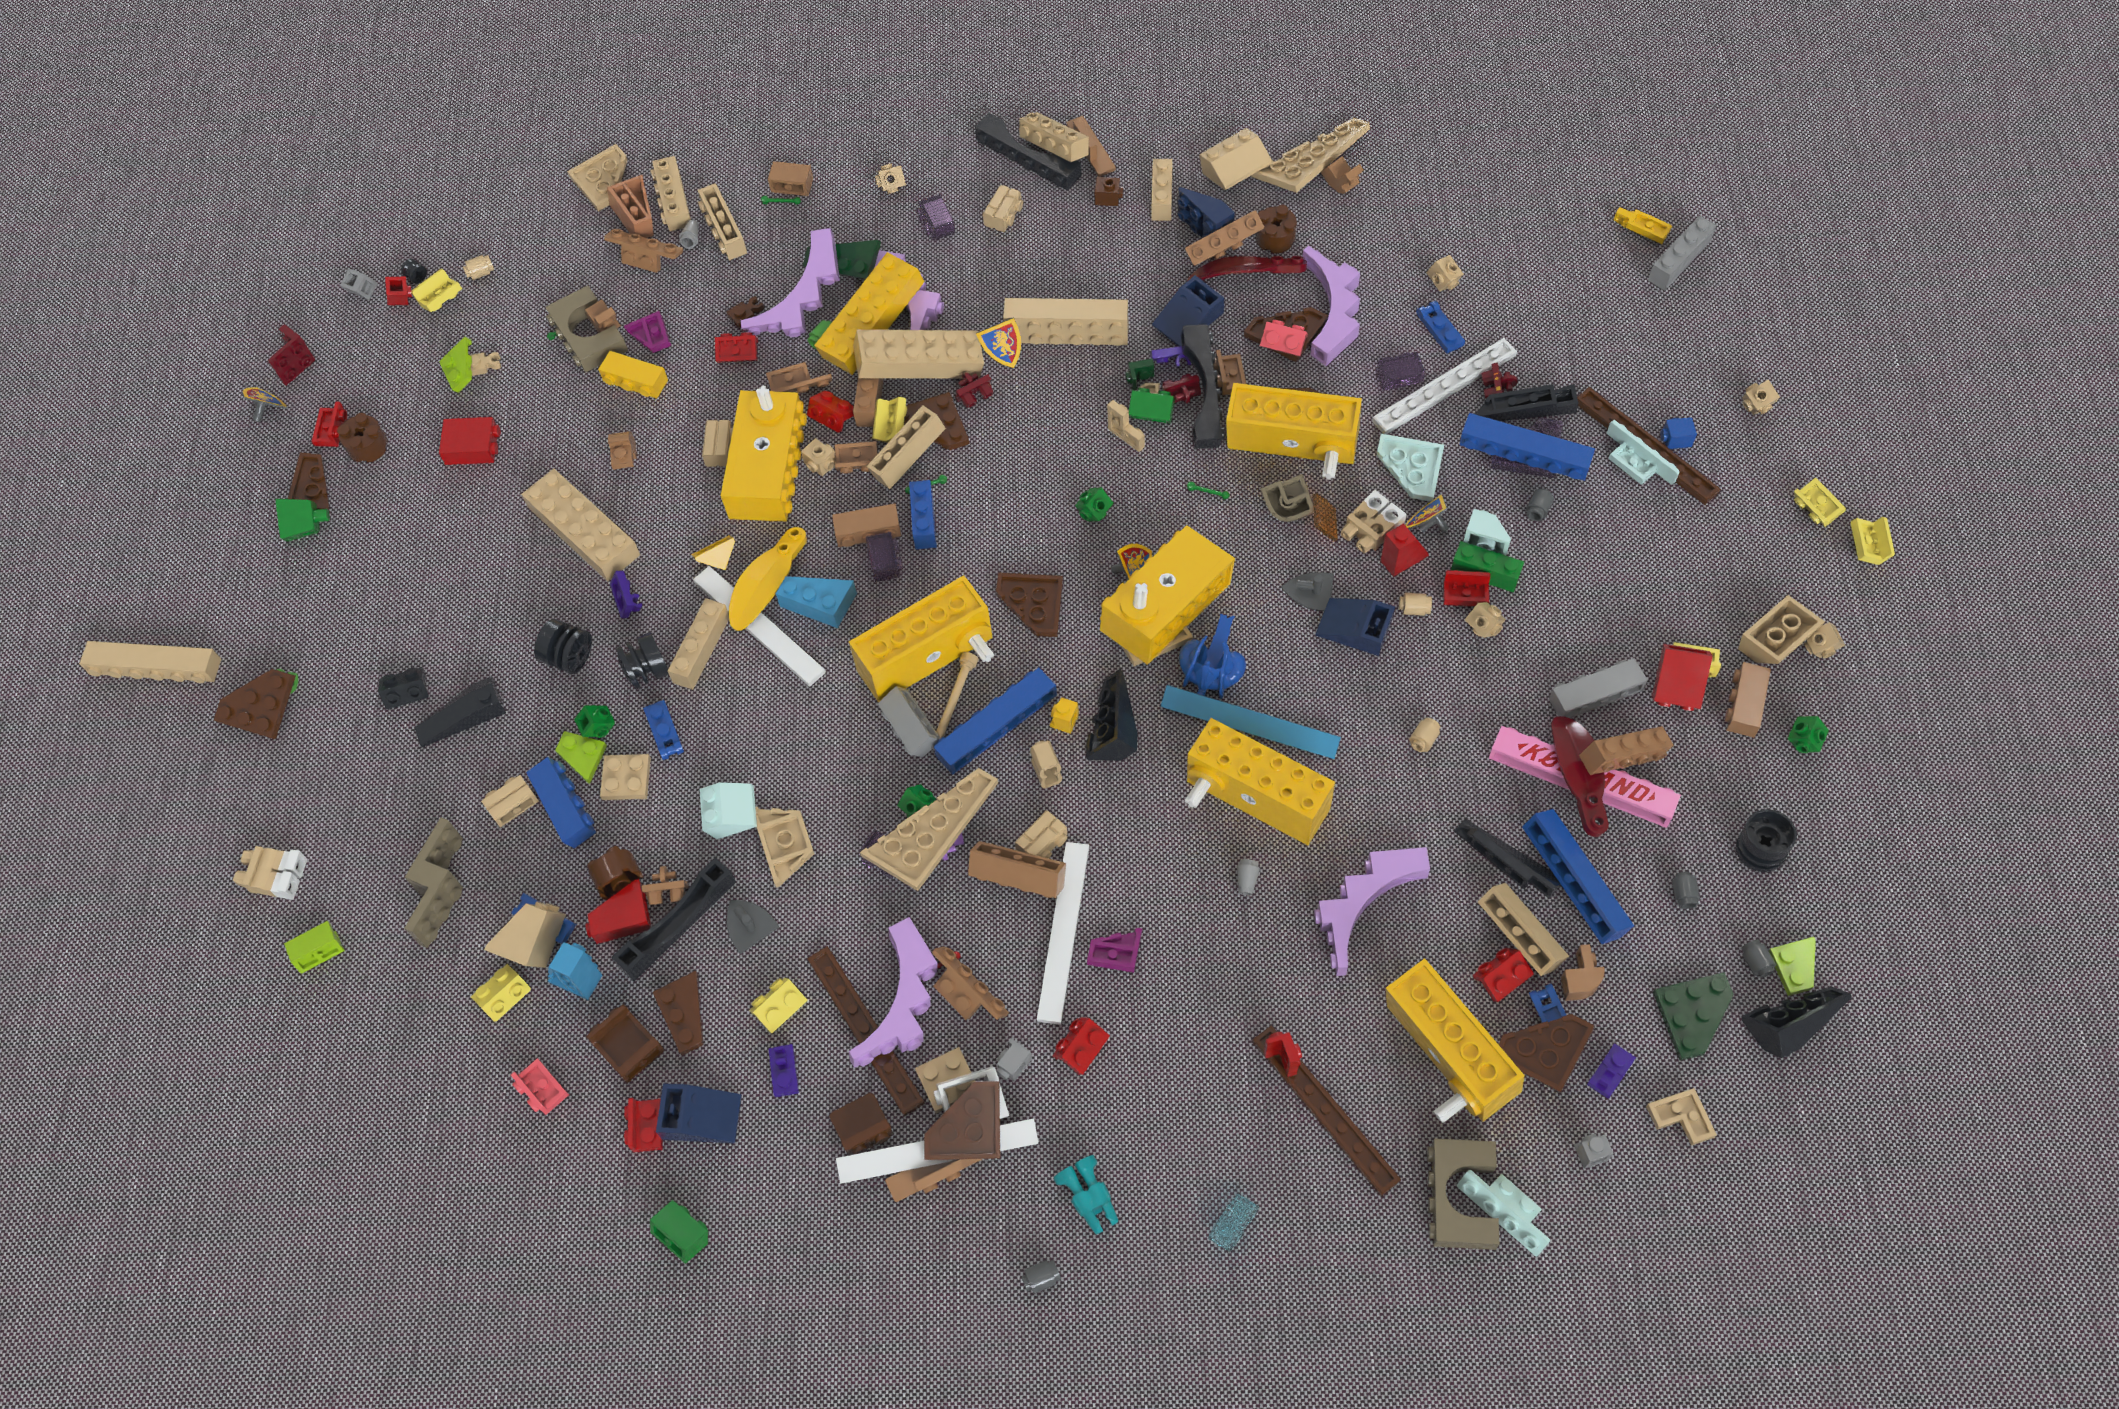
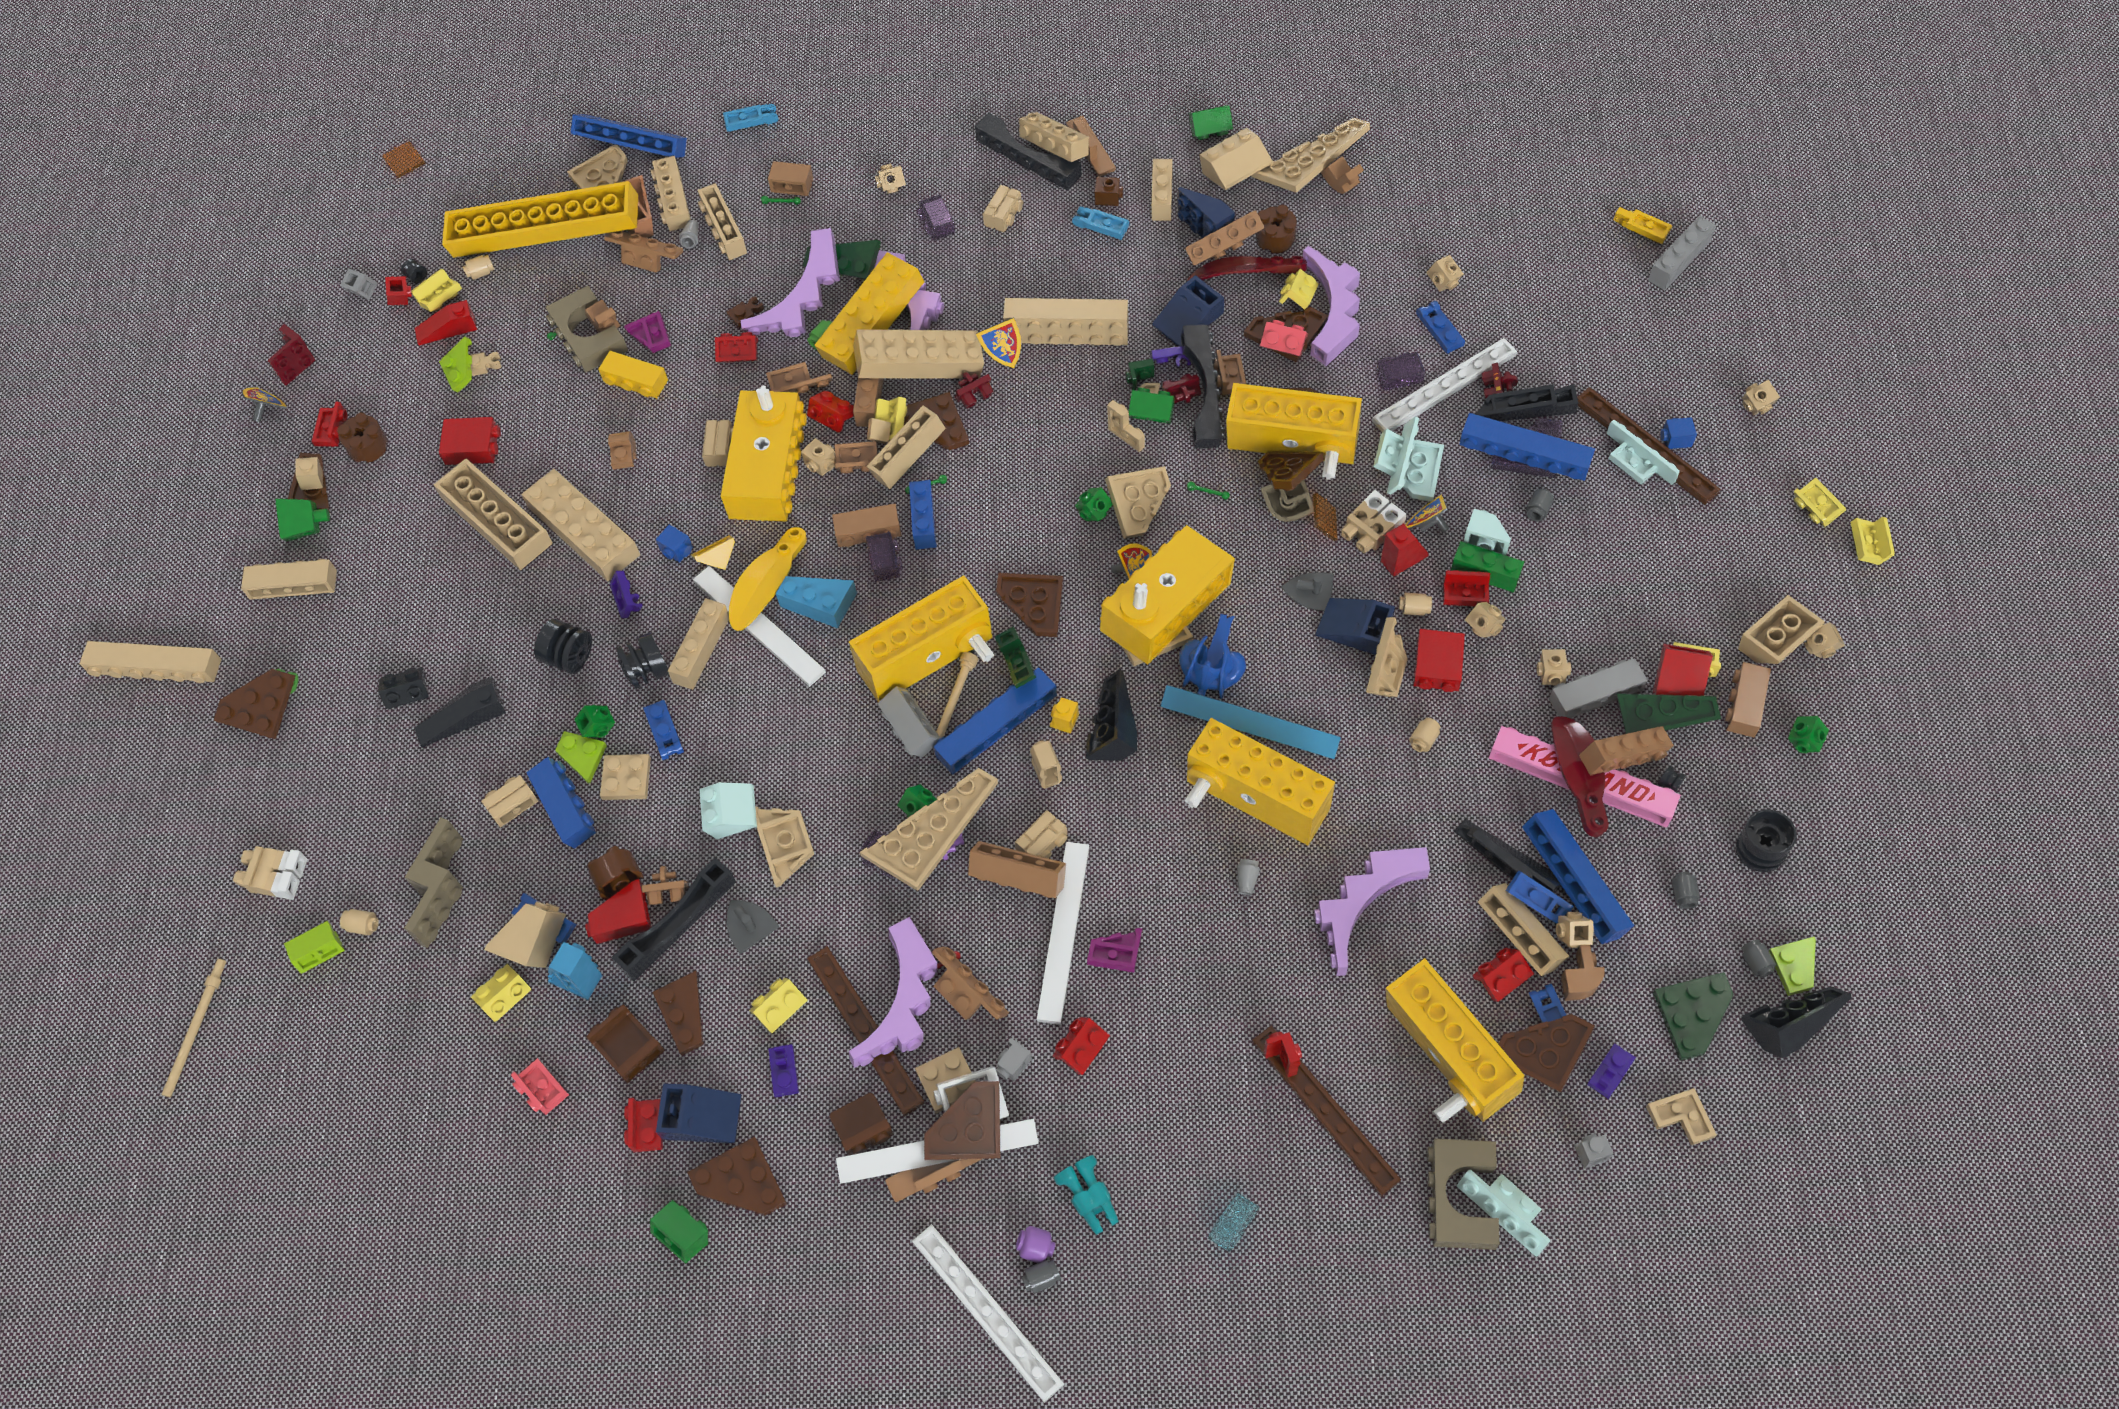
none -> tan bar [161,959,226,1098]
none -> tan brick [241,559,337,600]
none -> tan brick [295,457,323,490]
none -> tan brick [340,909,379,936]
none -> clear orange piece [382,141,426,178]
none -> red slope [414,300,477,346]
none -> tan brick [433,459,553,570]
none -> yellow brick [442,181,638,258]
none -> blue brick [571,114,687,158]
none -> blue brick [656,524,693,563]
none -> reddish brown plate [687,1137,787,1216]
none -> dark azure hinge [723,103,779,132]
none -> tan tile [867,418,891,444]
none -> white tile [912,1224,1064,1403]
none -> dark green slope [995,626,1036,689]
none -> medium lavender head [1016,1226,1055,1263]
none -> dark azure hinge [1072,206,1129,240]
none -> tan plate [1105,466,1171,539]
none -> green brick [1188,105,1233,140]
none -> reddish brown plate [1257,452,1324,491]
none -> light yellow bracket [1279,269,1319,310]
none -> tan wing [1366,617,1408,697]
none -> light aqua bracket [1373,416,1419,495]
none -> red brick [1413,629,1465,692]
none -> blue plate [1505,871,1574,924]
none -> tan brick [1537,649,1571,685]
none -> tan brick [1556,912,1594,948]
none -> dark green wing [1617,694,1721,734]
none -> black wheel [1657,765,1686,792]

